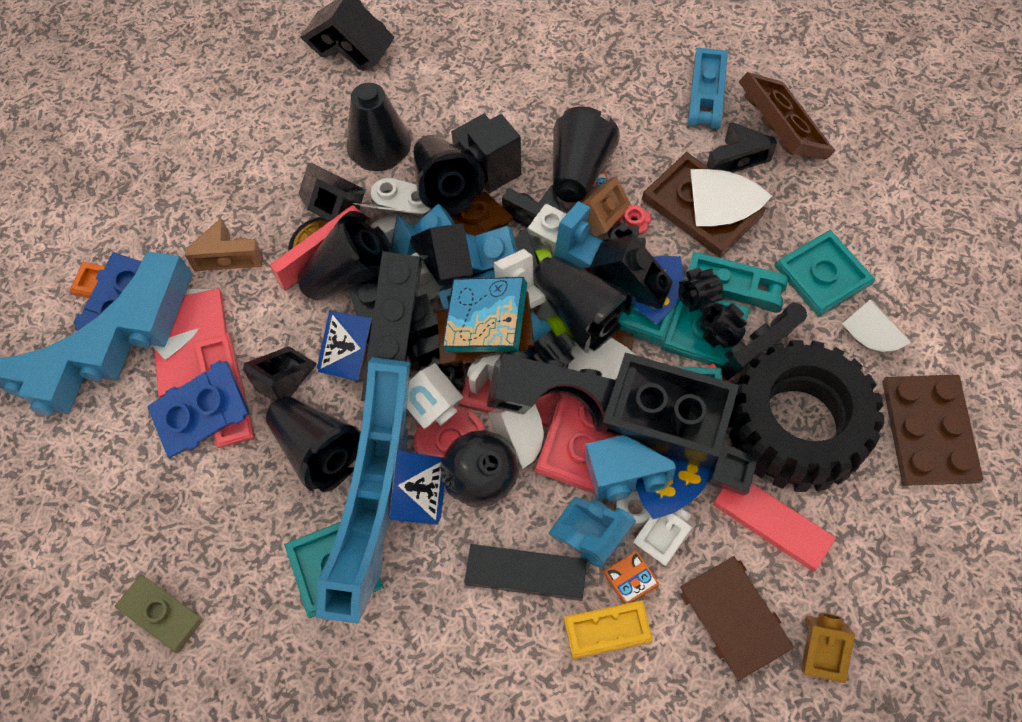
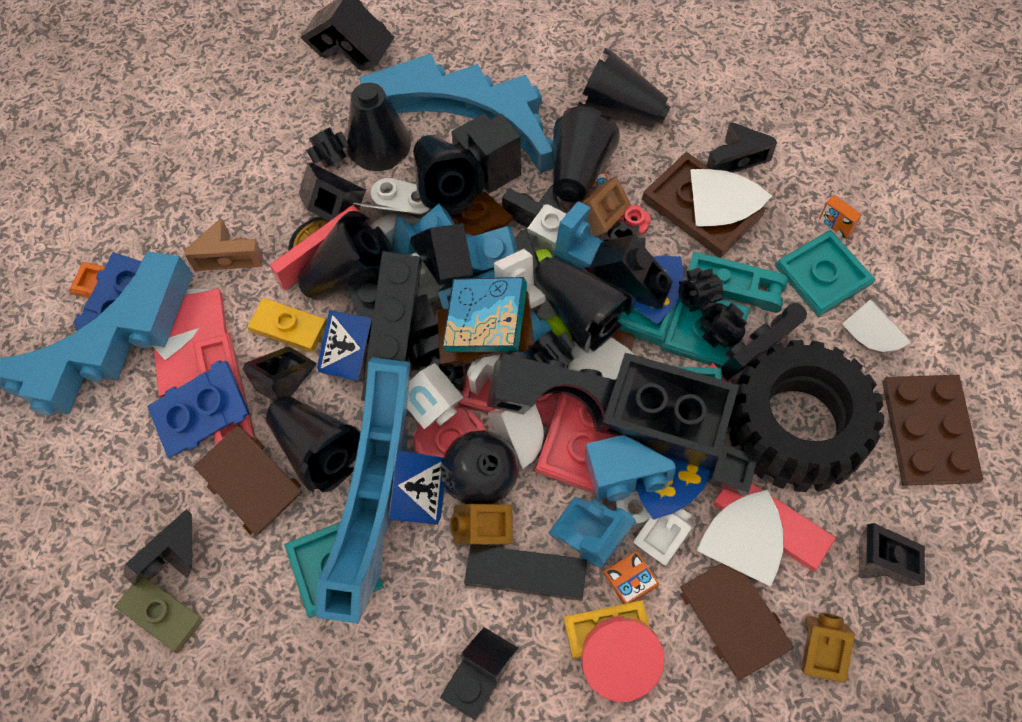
dark azure plate [687,47,728,129] -> none
reddish brown plate [739,72,835,160] -> none
none -> black slope [123,509,192,586]
none -> reddish brown piece [193,425,303,536]
none -> yellow plate [247,298,327,353]
none -> black gear [306,127,349,168]
none -> dark azure arch [359,53,553,173]
none -> black slope [440,627,518,721]
none -> pearl gold bracket [450,504,513,544]
none -> black cone [577,48,671,127]
none -> coral tile [581,616,664,702]
none -> white sticker [697,490,783,587]
none -> tile [819,195,862,239]
none -> black slope [859,523,925,586]

